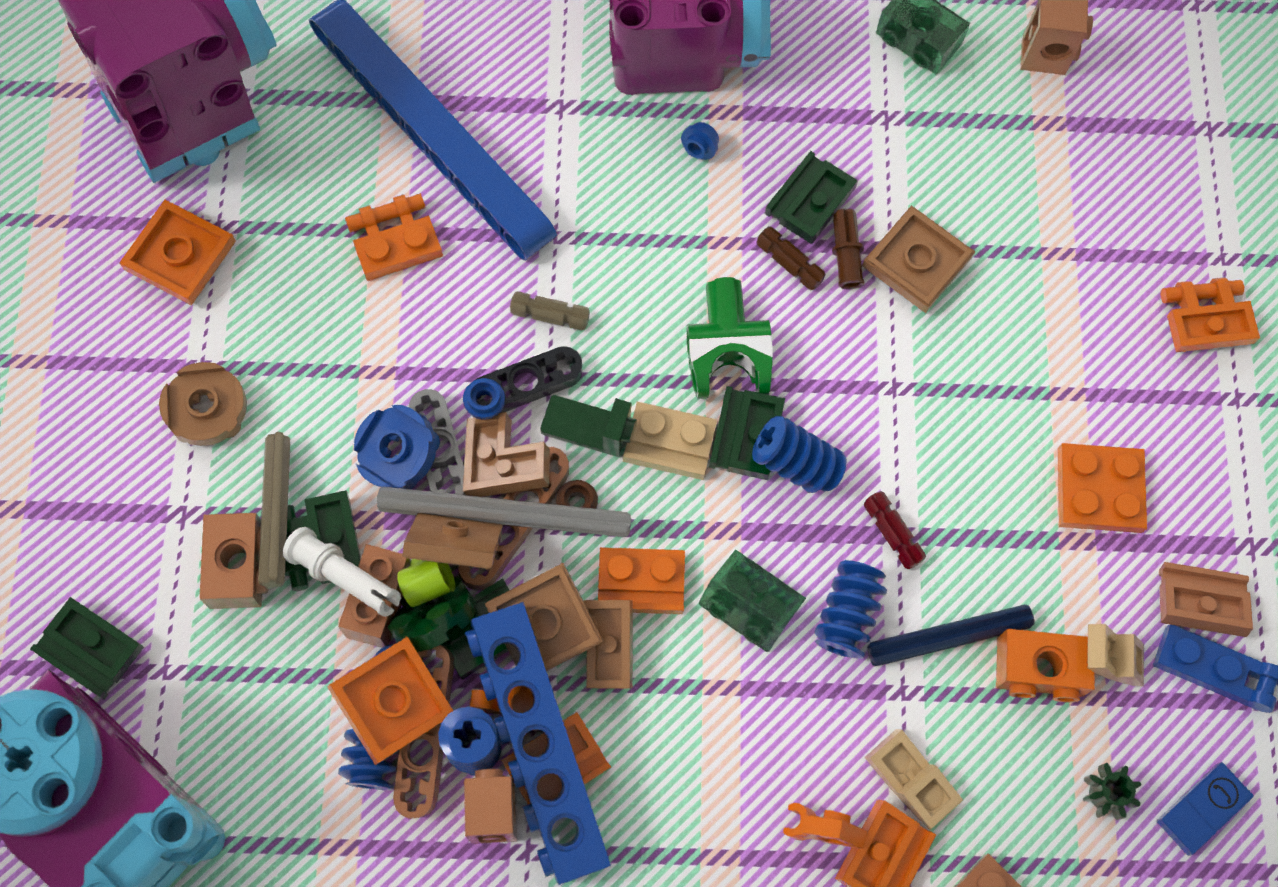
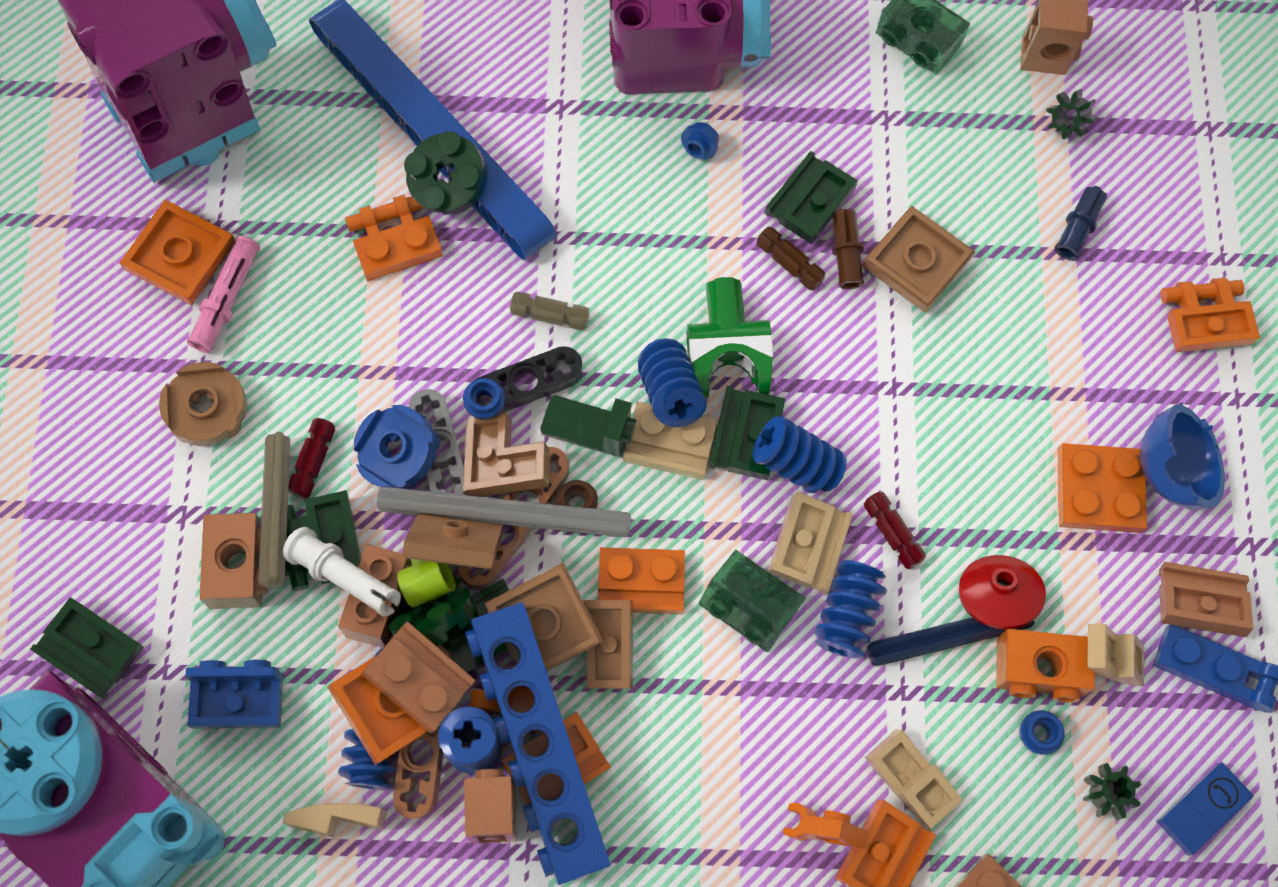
none -> blue bracket [185,660,283,729]
none -> bright pink pin [186,236,260,353]
none -> tan slope [282,803,387,838]
none -> dark red axle [289,418,335,499]
none -> nougat plate [361,621,476,734]
none -> dark green plate [404,131,487,215]
none -> blue piece [637,338,707,427]
none -> tan plate [767,491,853,594]
none -> red dish [958,555,1046,630]
none -> blue plate [1019,710,1065,755]
none -> dark green gear [1046,89,1098,140]
none -> dark blue axle [1054,185,1107,260]
none -> blue cylinder [1139,402,1225,510]

